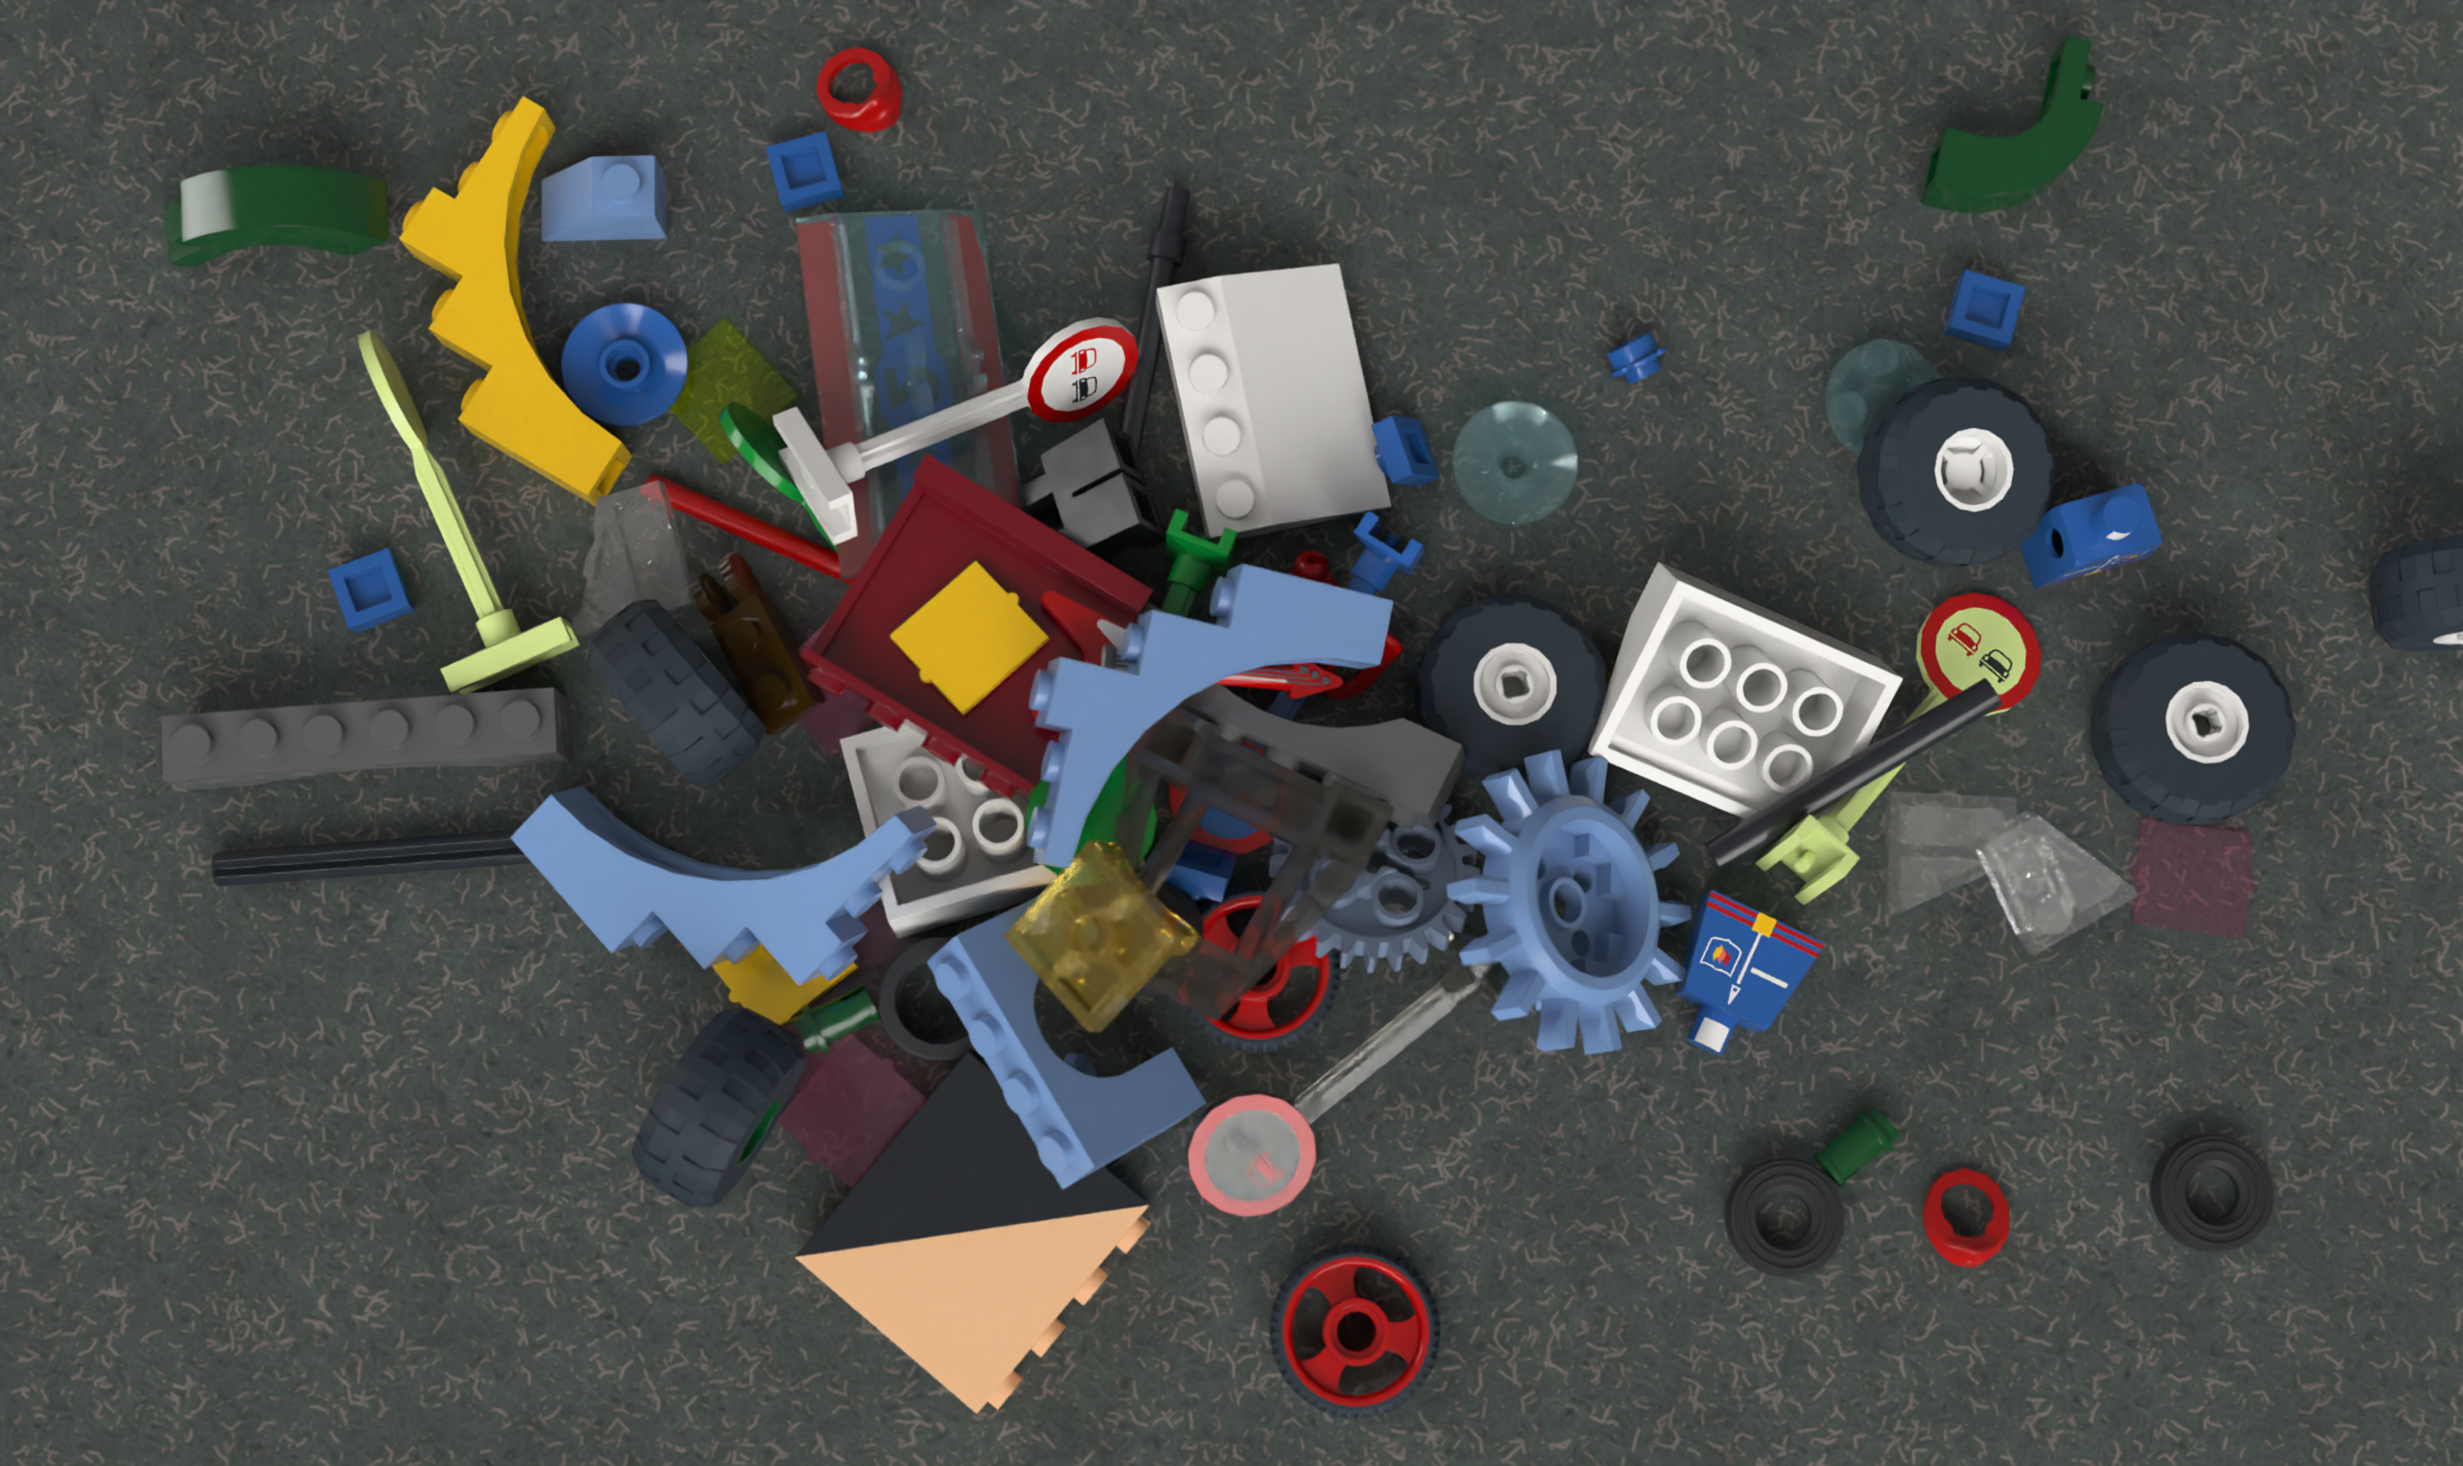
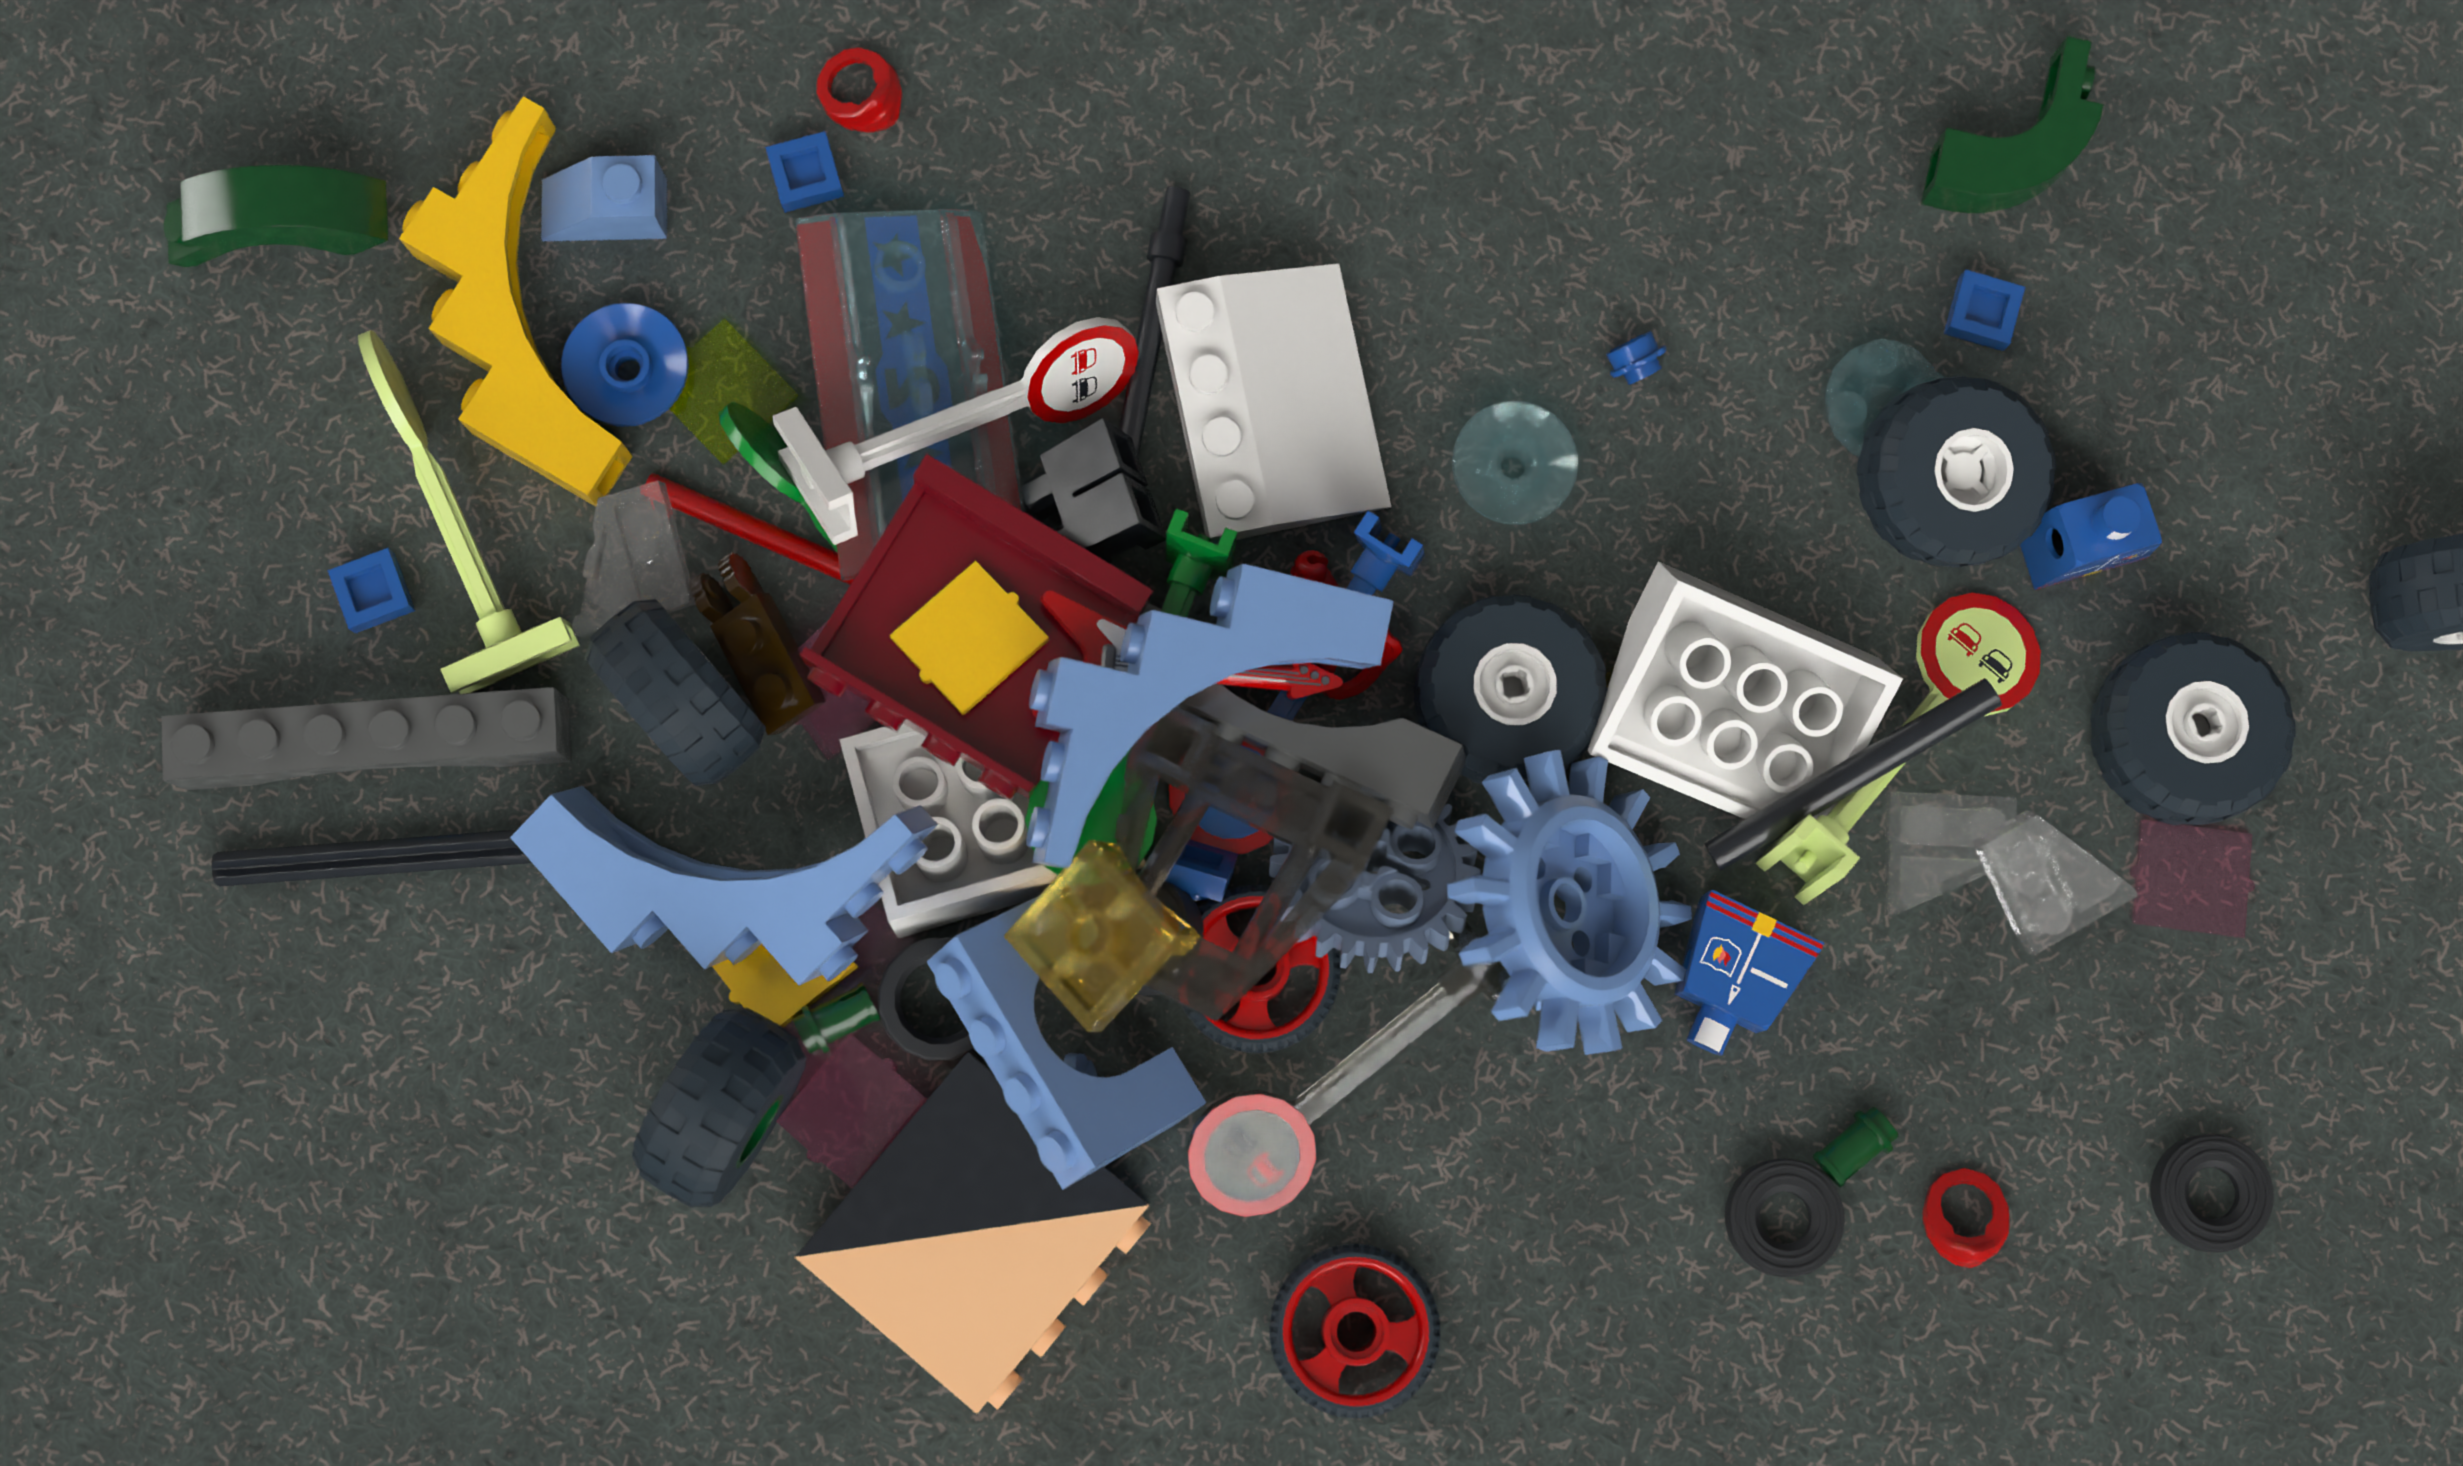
blue plate [1371,415,1440,486] -> none

